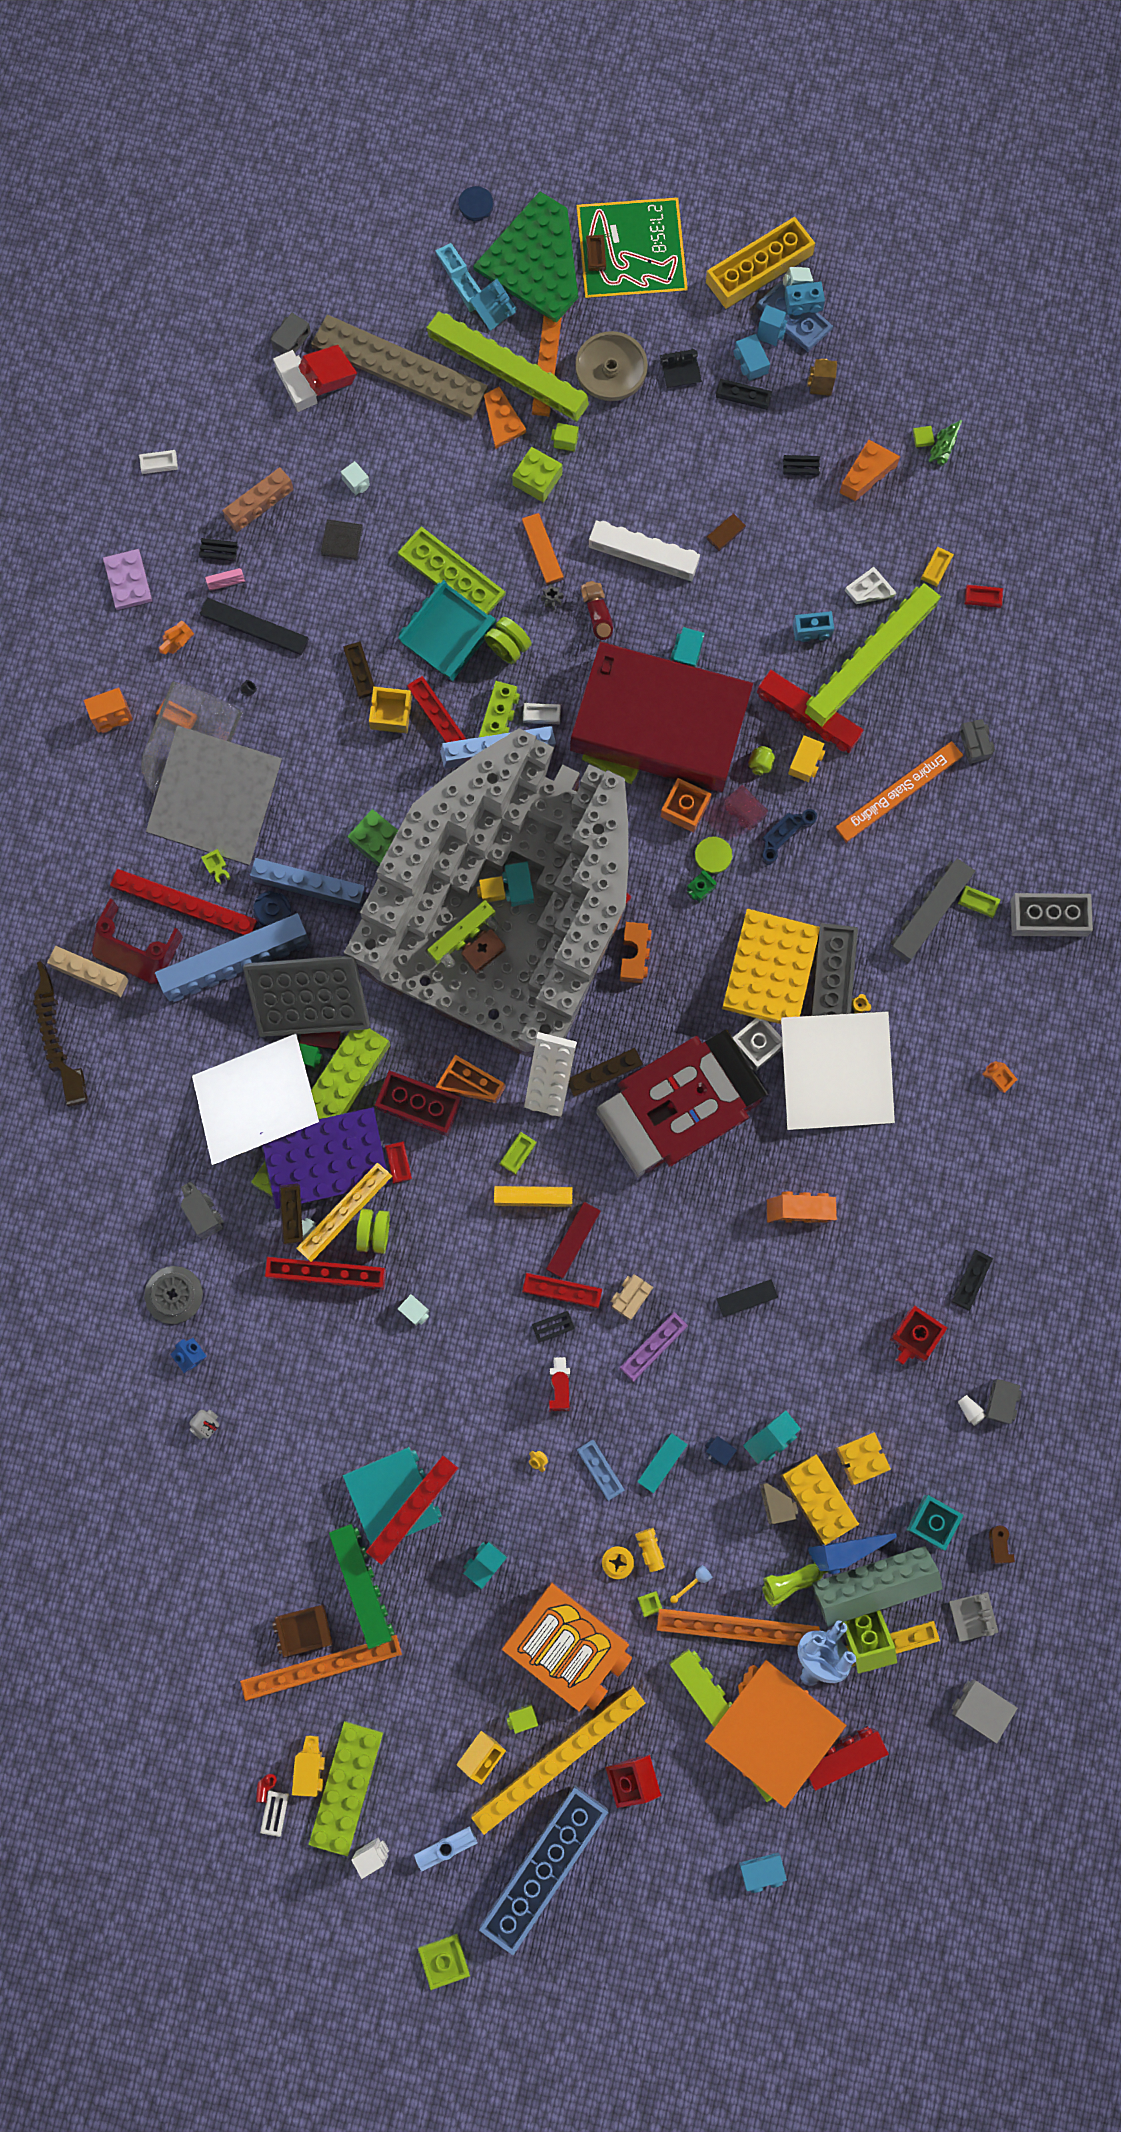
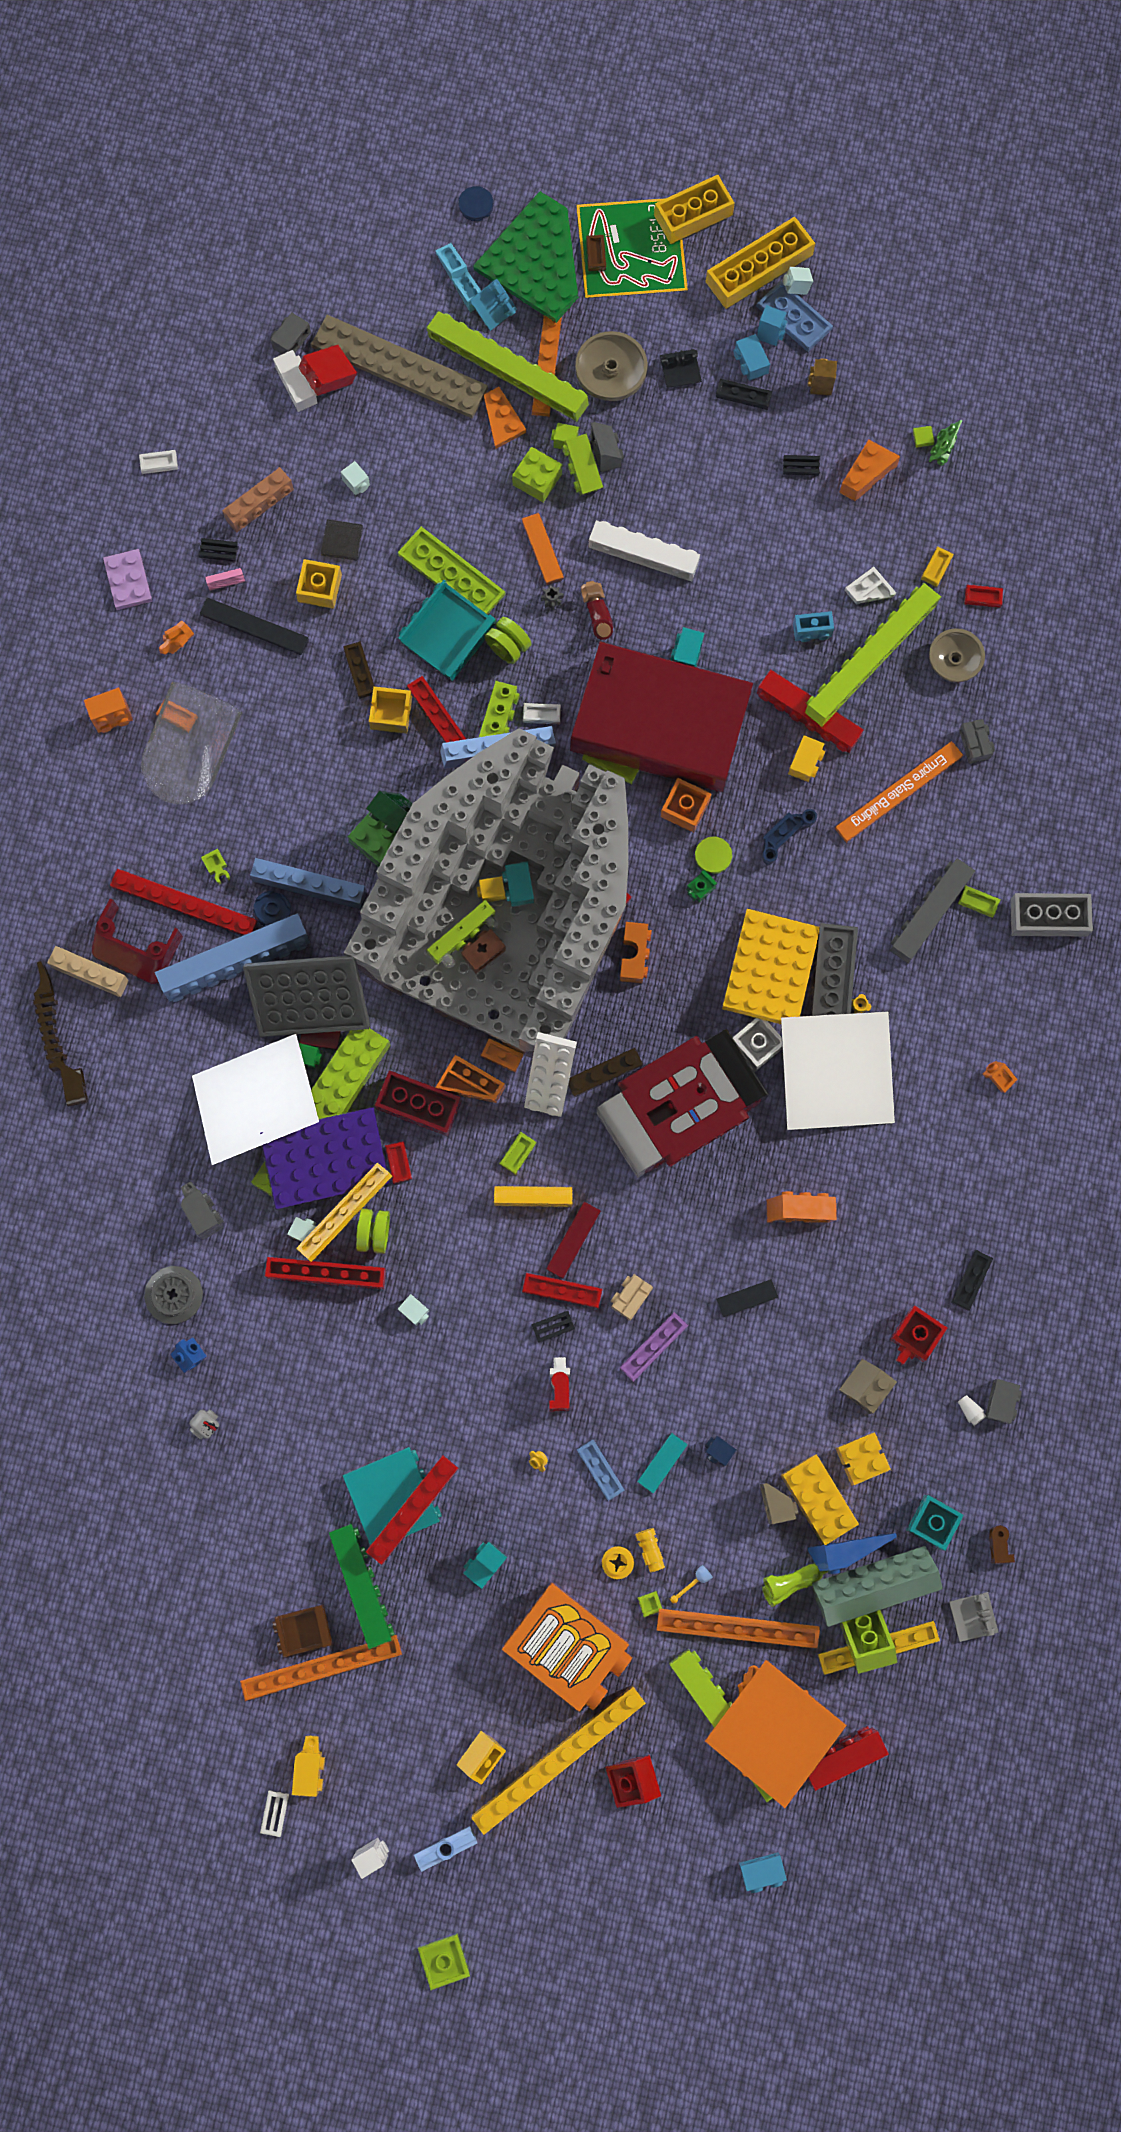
flat silver sticker [146,725,282,865] -> none
black hinge [240,680,257,696] -> none
red arm [256,1774,277,1803] -> none
dark brown plate [279,1183,303,1244] -> none
lime plate [309,1721,384,1857] -> none
medium blue brick [479,1785,608,1955] -> none
lime brick [506,1704,538,1734] -> none
reddish brown tile [707,513,746,551] -> none
clear pink brick [725,785,768,831] -> none
teal brick [743,1411,801,1464] -> none
lime head [748,746,775,775] -> none
dark azure brick [784,282,825,315] -> none
light blue piece [797,1621,856,1686] -> none
light grey brick [952,1679,1018,1743] -> none
none -> yellow brick [296,559,342,609]
none -> dark green brick [366,790,413,833]
none -> orange plate [481,1038,524,1073]
none -> lime brick [562,433,603,496]
none -> dark grey slope [590,422,624,472]
none -> yellow brick [654,175,735,244]
none -> dark tan slope [839,1359,897,1414]
none -> dark tan dish [929,629,985,682]

